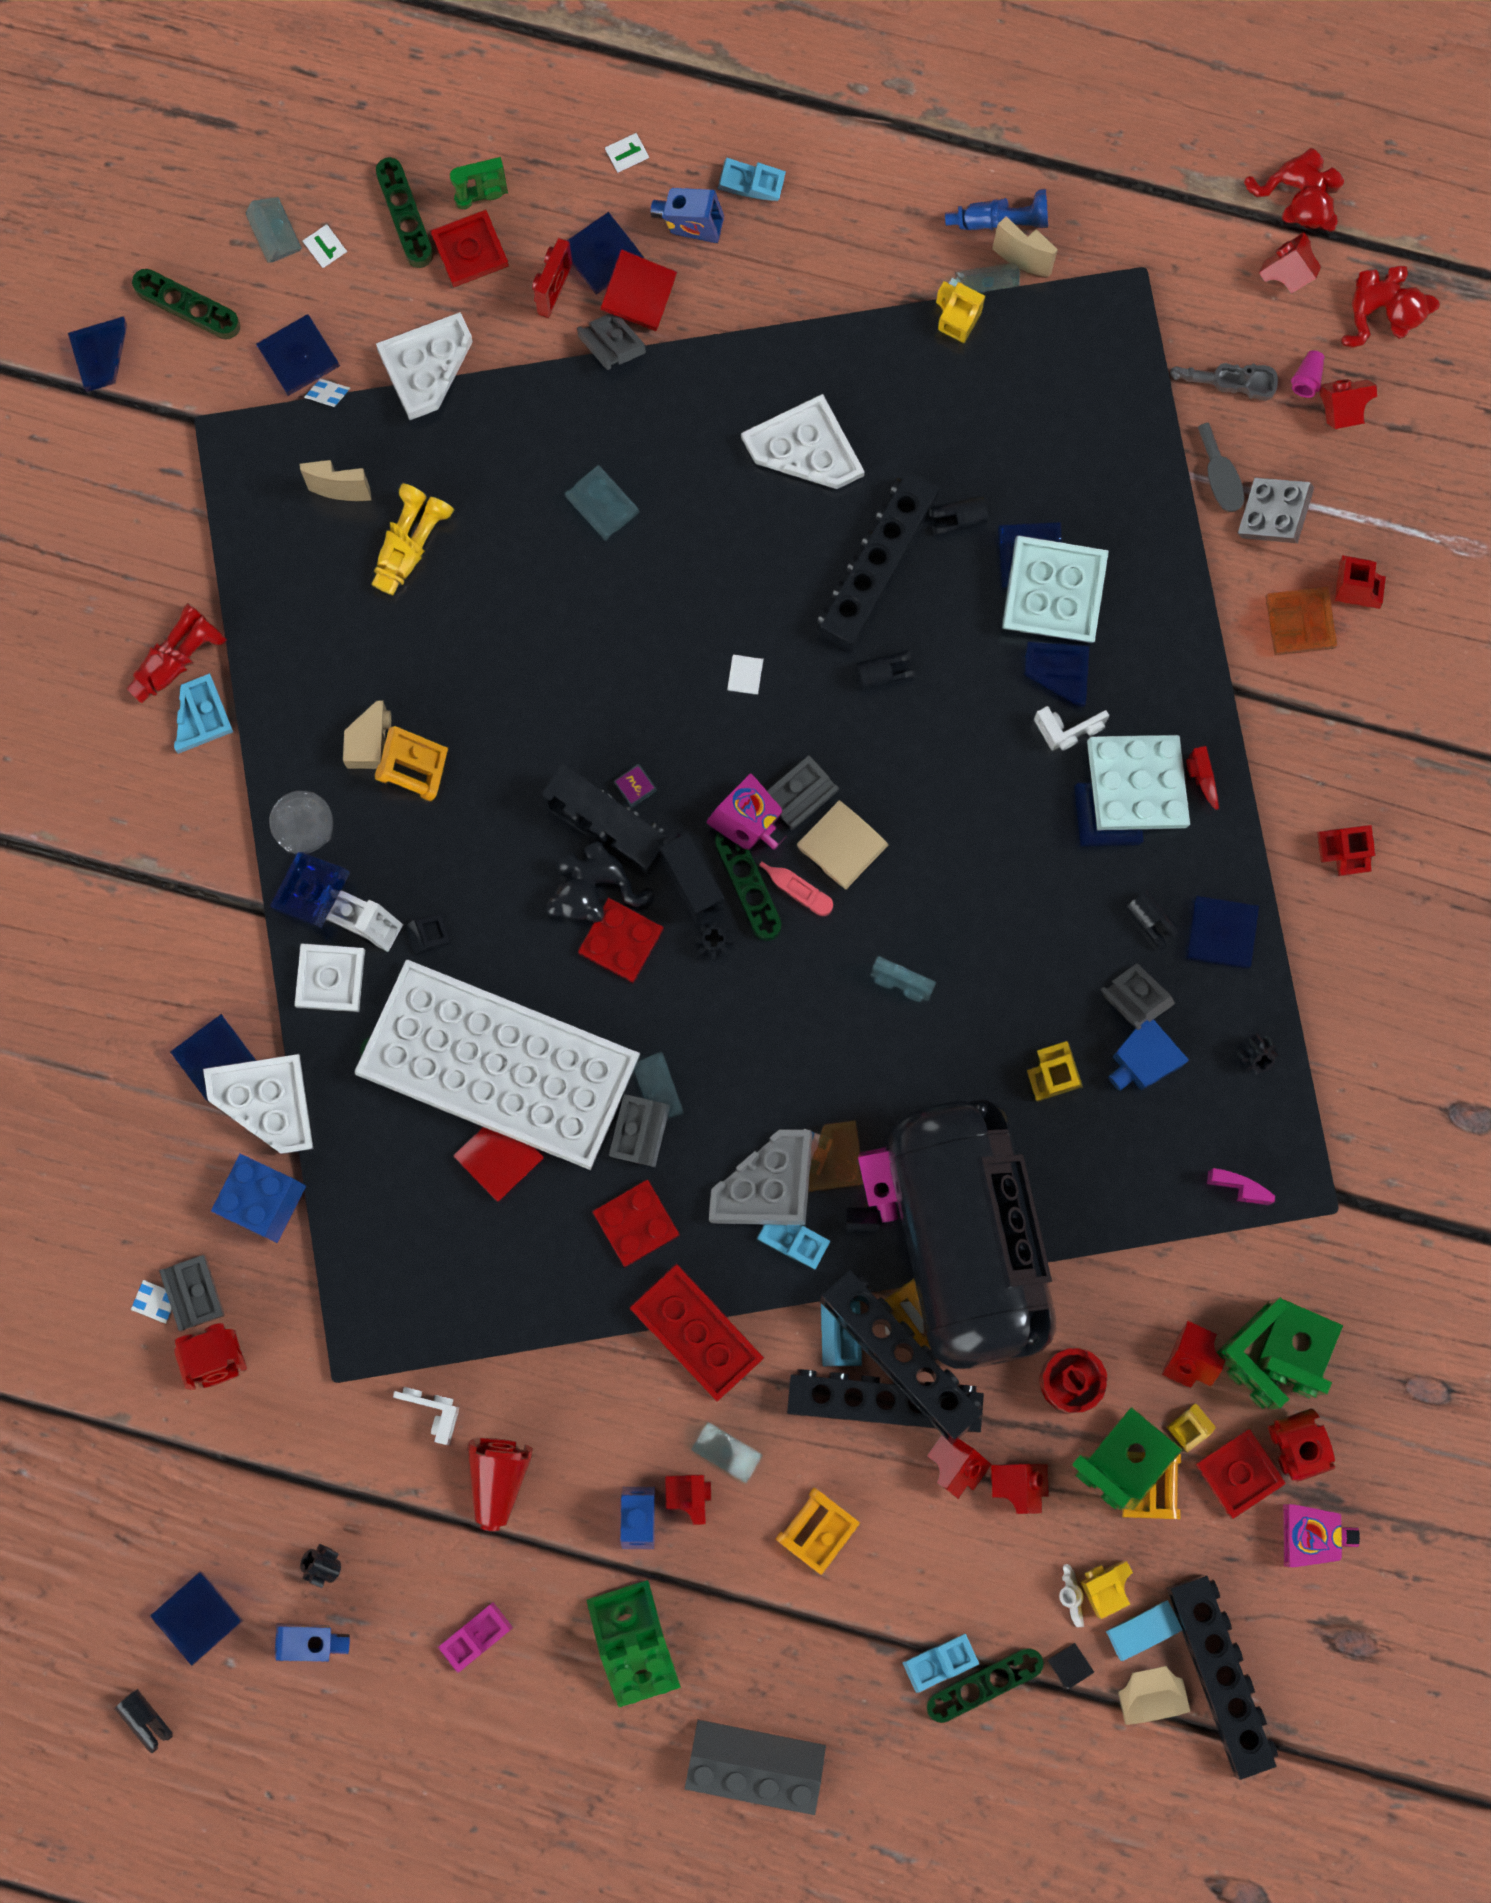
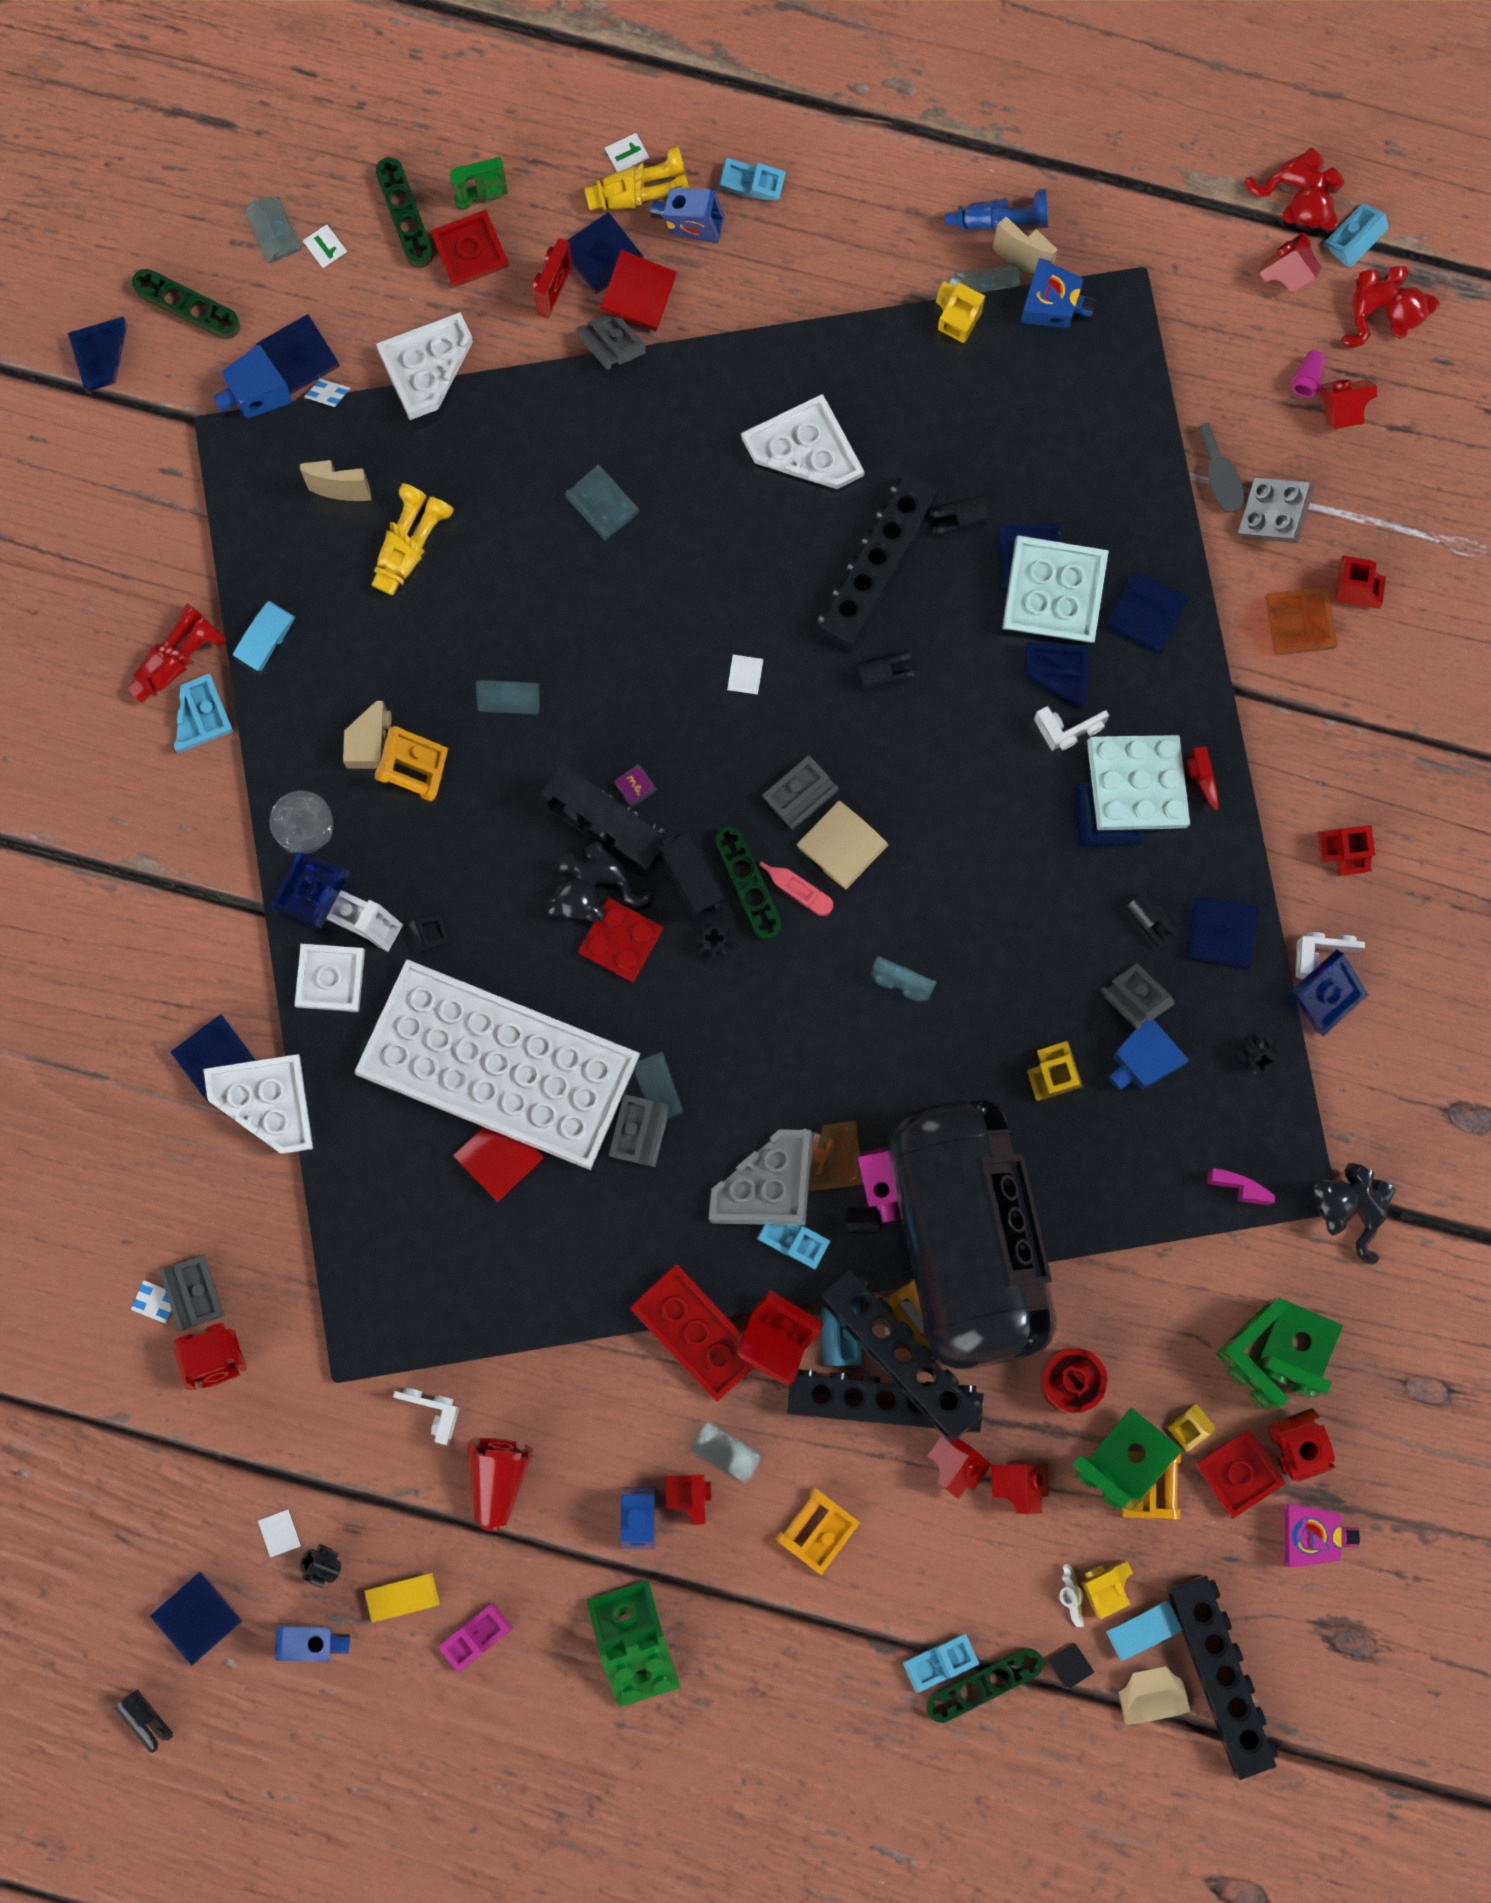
blue brick [211,1154,306,1243] -> none
red plate [592,1180,680,1268] -> none
dark grey slope [685,1719,826,1815] -> none
dark pink torso [706,773,786,850] -> none
red brick [1162,1321,1226,1388] -> none
flat silver piece [1170,363,1278,401] -> none
none -> blue torso [213,344,292,418]
none -> medium azure slope [233,601,295,671]
none -> white sticker [258,1510,301,1558]
none -> yellow slope [364,1573,440,1623]
none -> clear light blue slope [476,680,540,714]
none -> yellow piece [584,145,689,212]
none -> red bracket [737,1290,824,1386]
none -> blue torso [1021,258,1096,328]
none -> clear blue plate [1106,570,1190,653]
none -> clear blue plate [1291,949,1368,1036]
none -> white bracket [1295,932,1365,979]
none -> black animal [1312,1163,1396,1265]
none -> medium azure slope [1323,203,1389,267]

